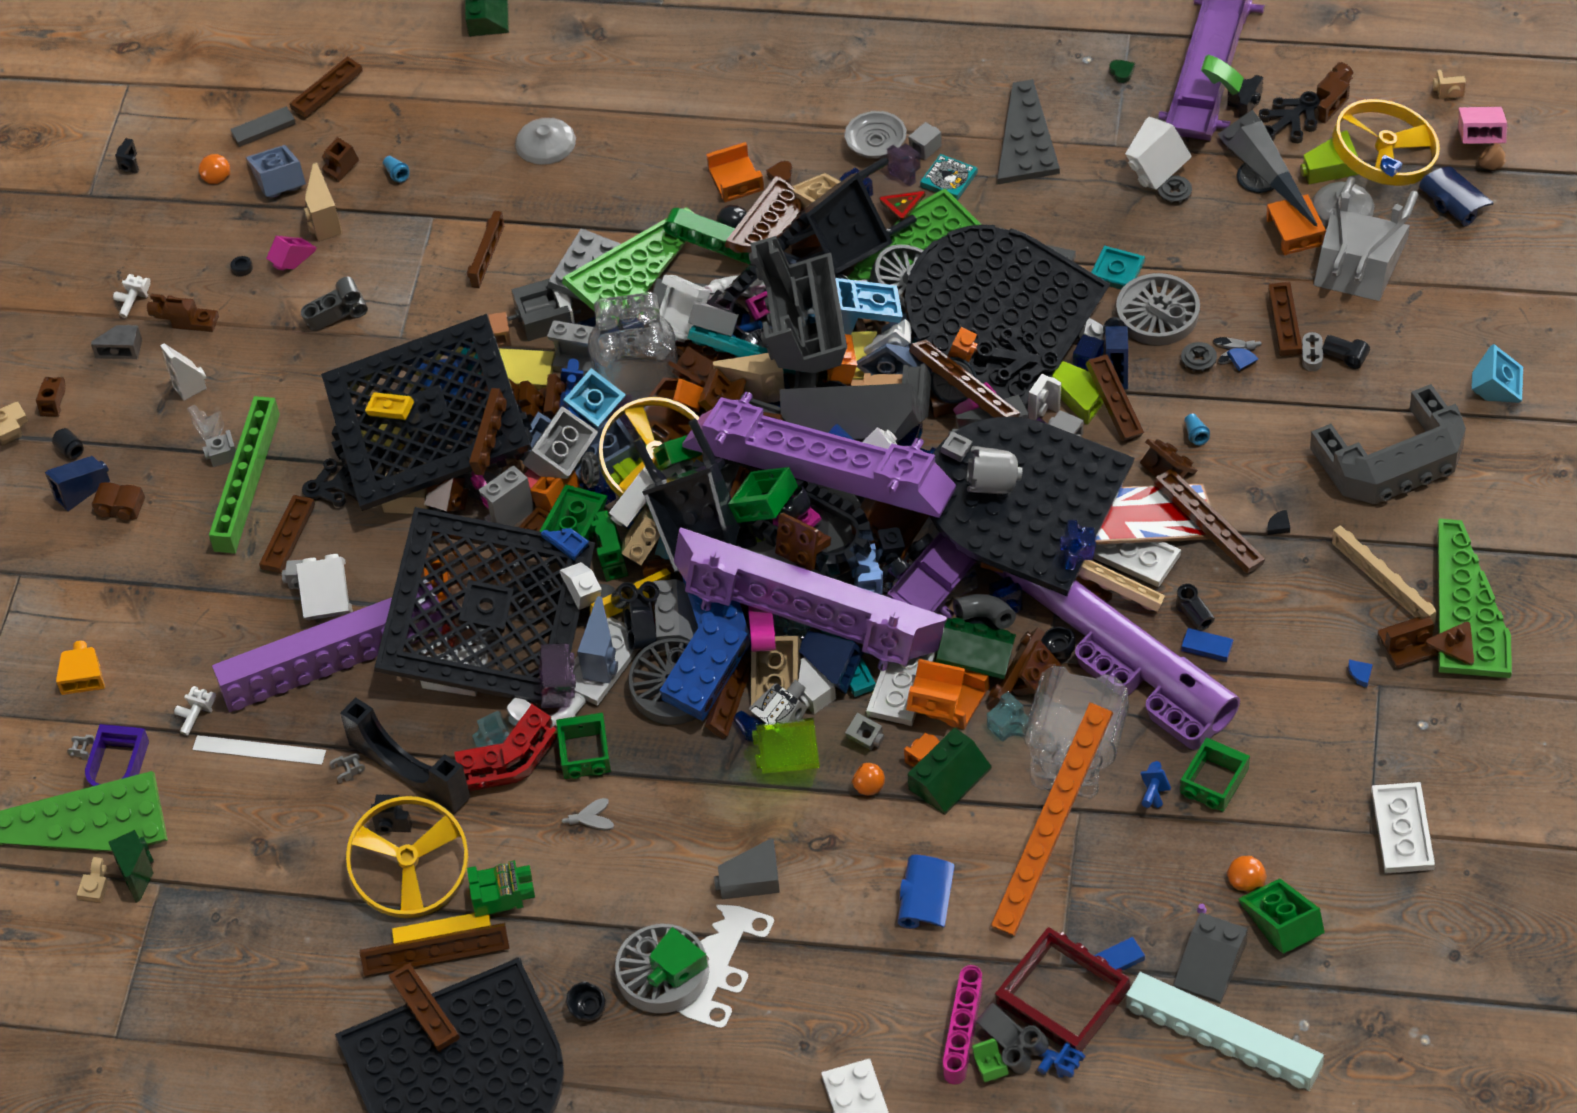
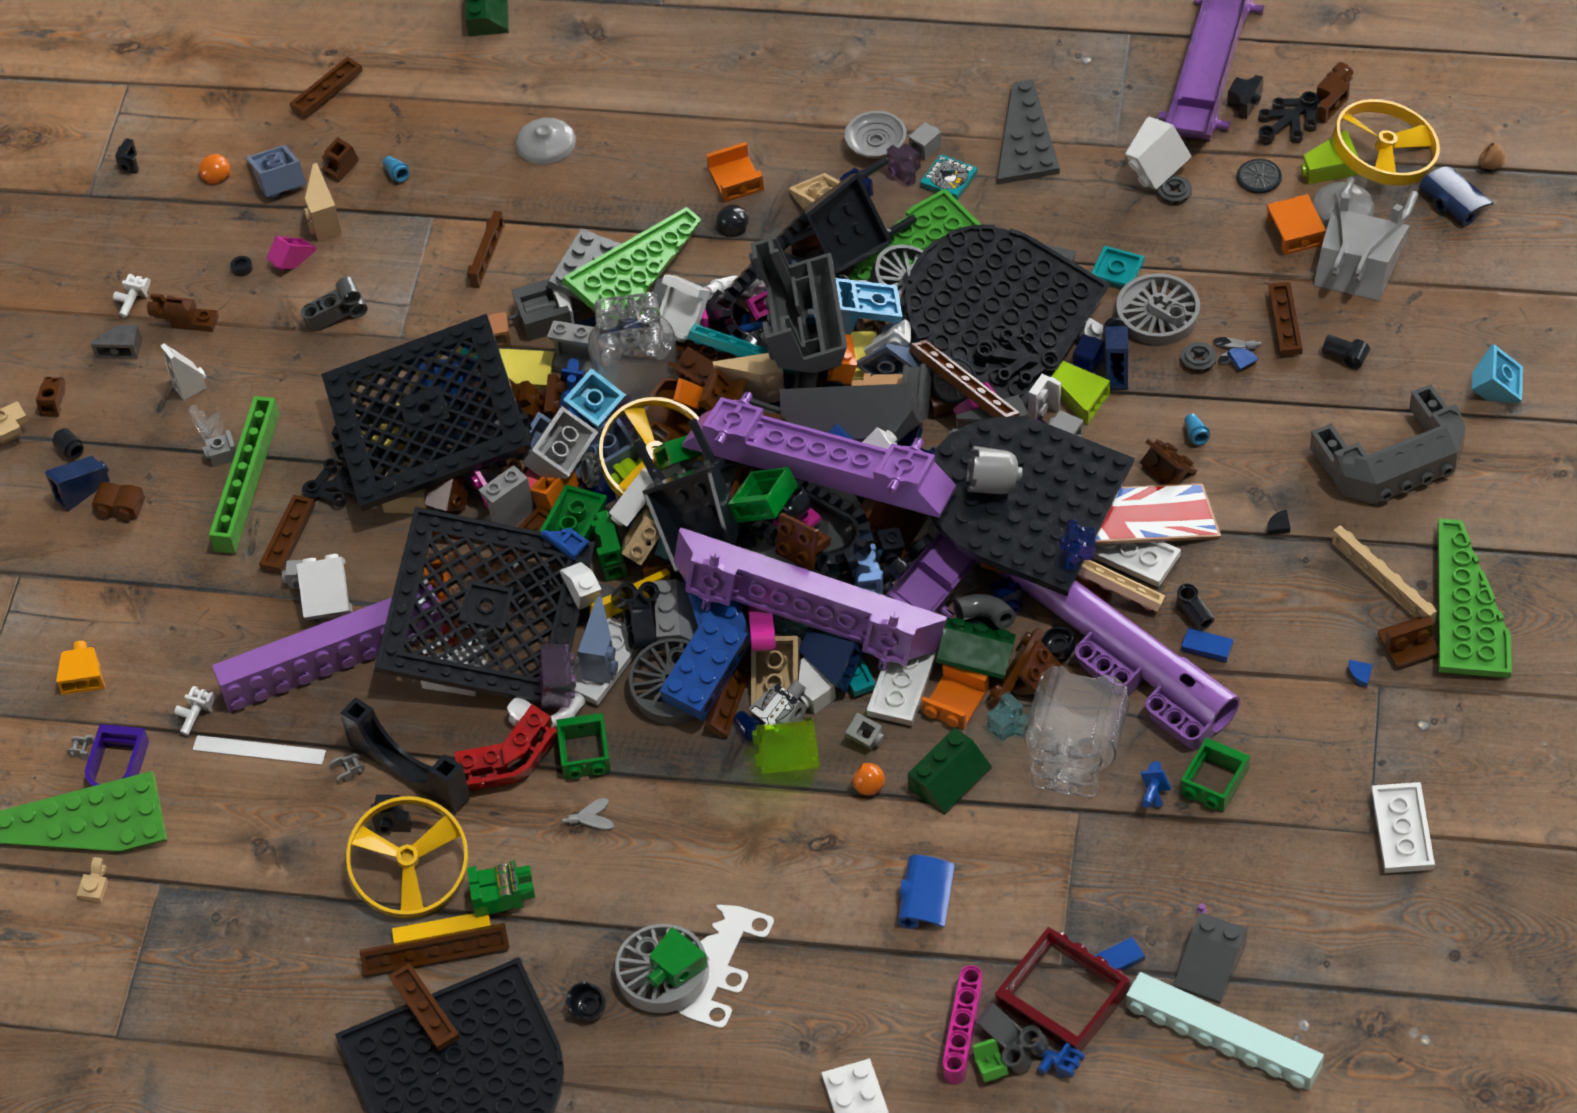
dark green slope [108,830,154,903] -> none
dark grey tile [230,106,296,147] -> none
yellow plate [365,392,414,420] -> none
reddish brown plate [469,388,507,476] -> none
clear light blue brick [472,711,510,748] -> none
green beam [663,208,751,264] -> none
light grey slope [688,301,739,336] -> none
dark grey slope [714,839,780,899] -> none
plate [725,176,801,253] -> none
reddish brown tile [766,161,792,183] -> none
piece [879,191,926,221] -> none
orange brick [904,732,940,767] -> none
orange panel [906,659,965,720] -> none
light grey plate [941,431,972,462] -> none
orange brick [947,327,977,362] -> none
orange plate [991,702,1113,936] -> none
reddish brown plate [1086,354,1144,442] -> none
dark green tile [1109,59,1135,83] -> none
reddish brown plate [1154,469,1265,574] -> none
bright green slope [1201,55,1244,95] -> none
dark grey plate [1218,110,1317,226] -> none
orange hair [1227,856,1267,893] -> none
green slope [1239,878,1325,953] -> none
light grey beam [1302,332,1323,372] -> none
blue tile [1380,155,1403,177] -> none
reddish brown piece [1426,622,1474,665] -> none
tan bracket [1433,70,1466,99] -> none
bright pink brick [1458,107,1507,144] -> none

